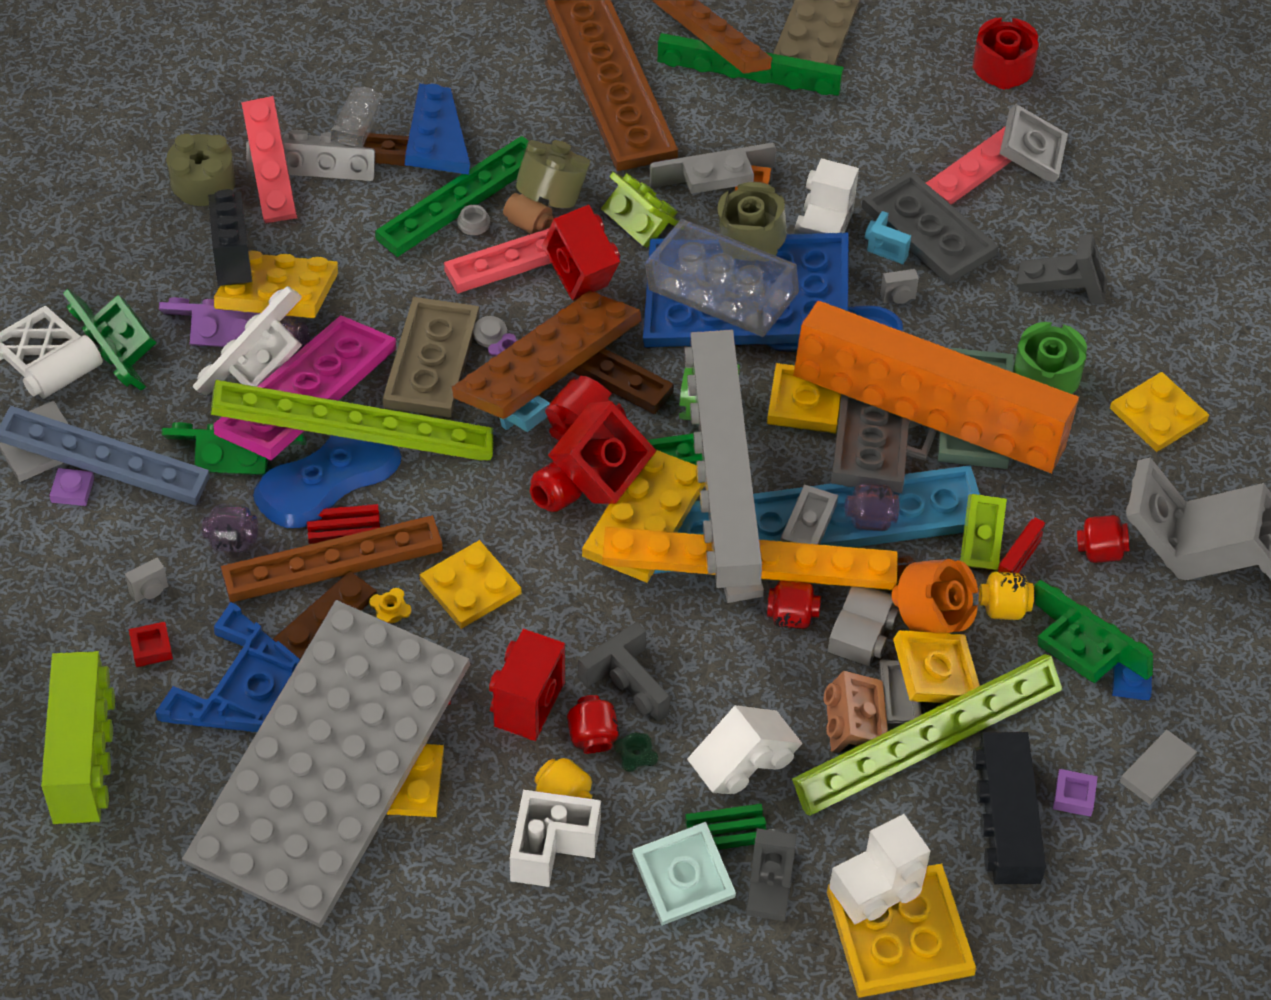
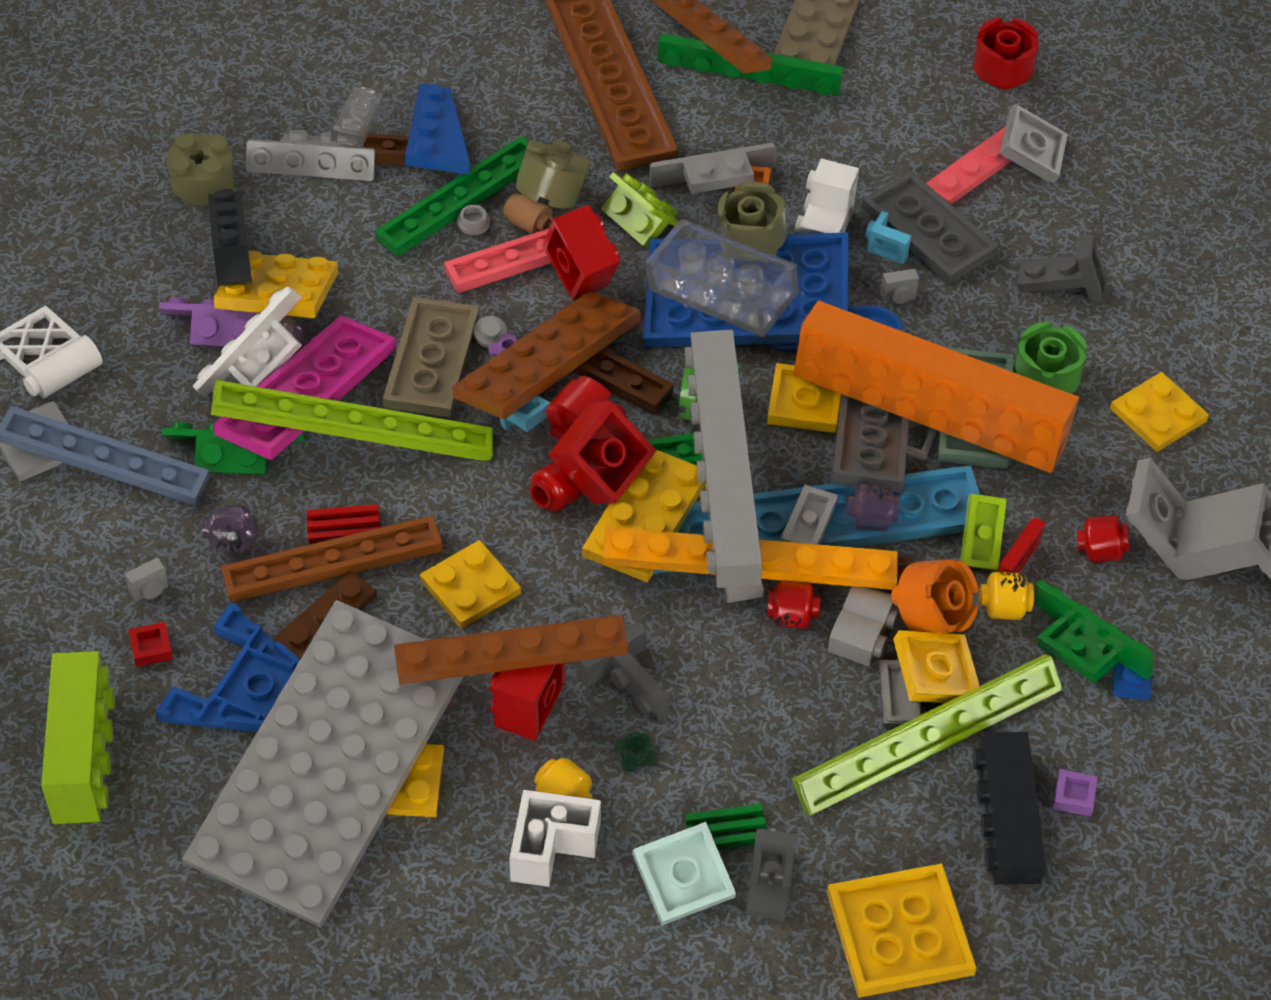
medium lavender plate [49,468,94,506] -> none
green bracket [63,288,157,391] -> none
coral plate [241,96,297,223] -> none
blue plate [253,435,401,528] -> none
yellow plate [369,588,412,623] -> none
red head [567,695,620,754] -> none
white brick [687,705,803,794] -> none
nougat bracket [824,671,888,753] -> none
white brick [829,814,931,924] -> none
light grey tile [1120,729,1197,805] -> none
none -> dark orange plate [394,615,628,685]

